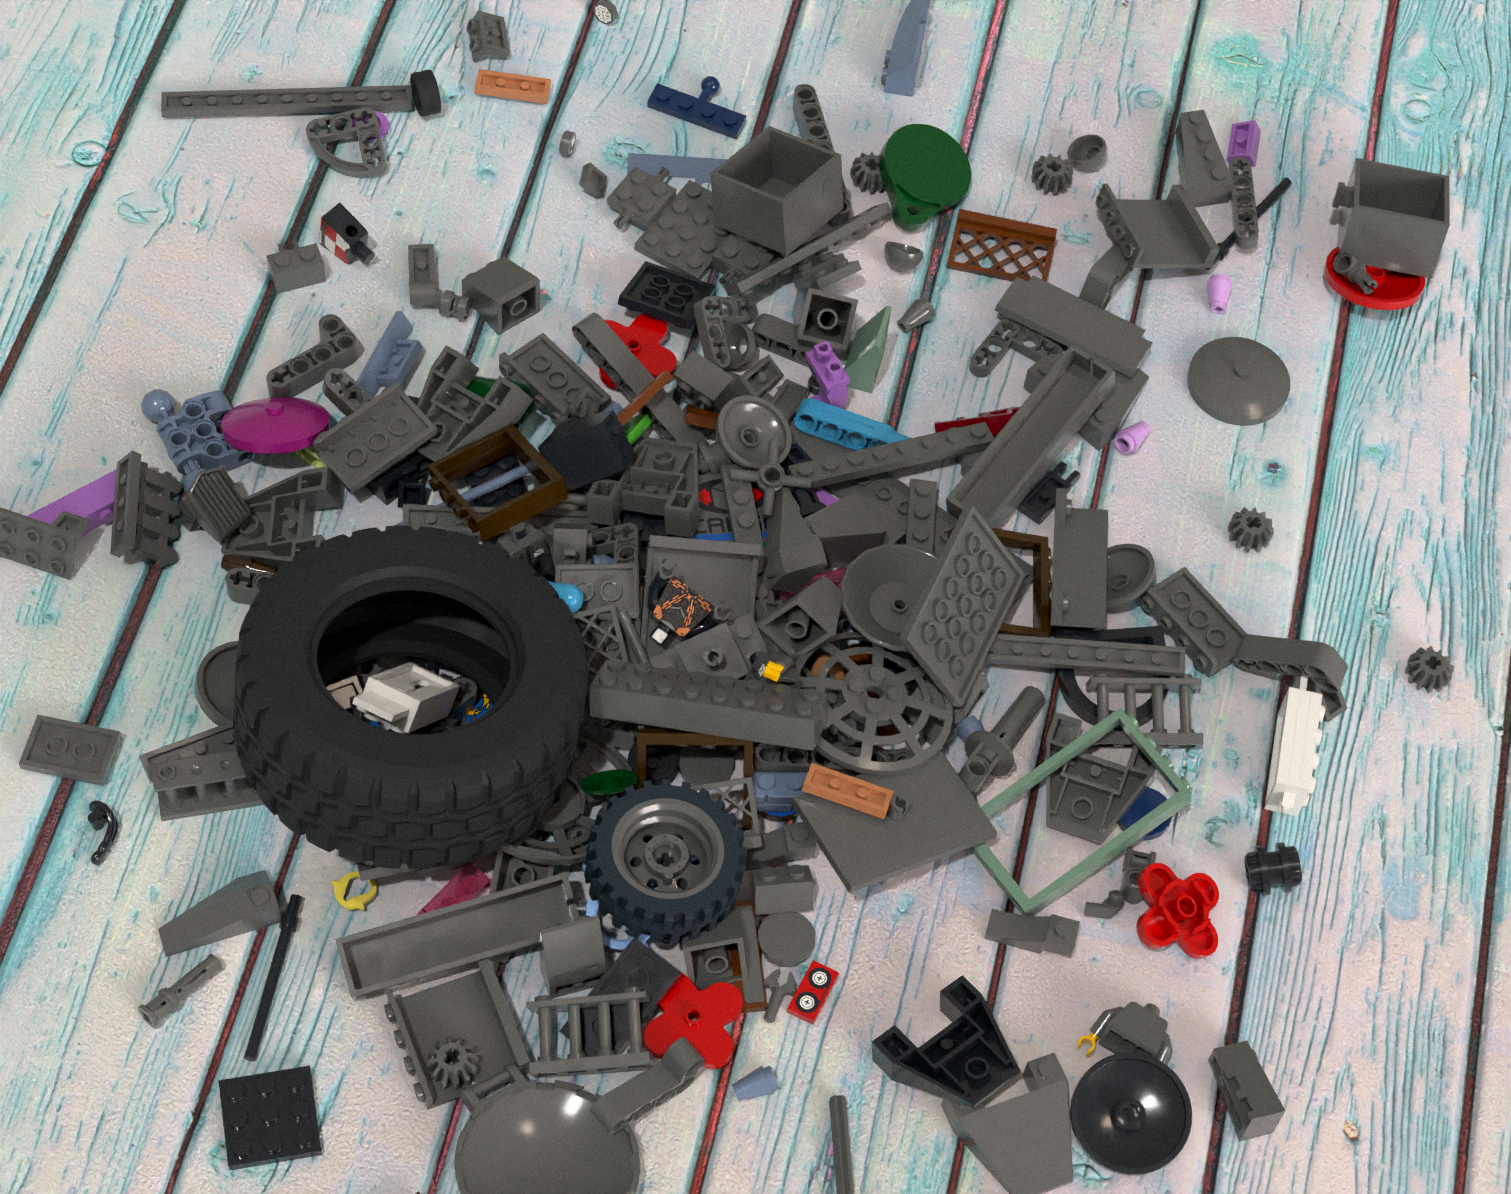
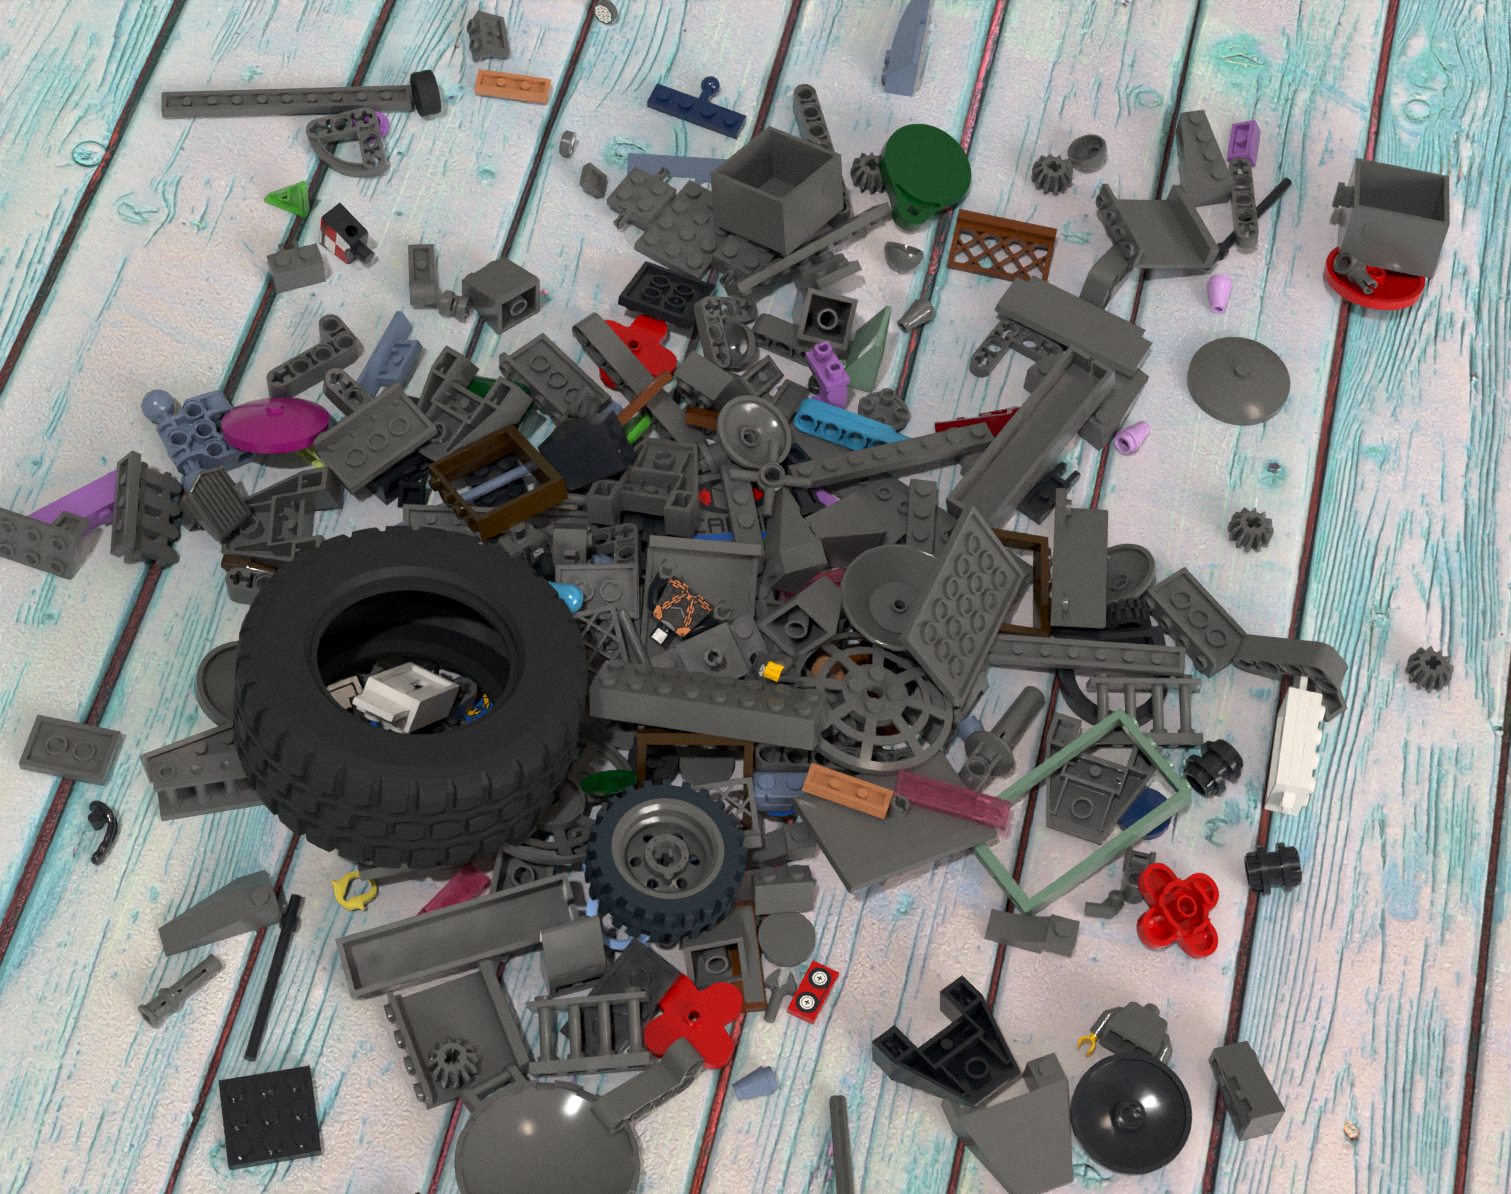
none -> bright green tile [264,181,310,218]
none -> dark grey dish [858,388,910,431]
none -> clear pink plate [893,770,1011,830]
none -> black tyre [1102,598,1152,630]
none -> black piece [1183,739,1243,798]

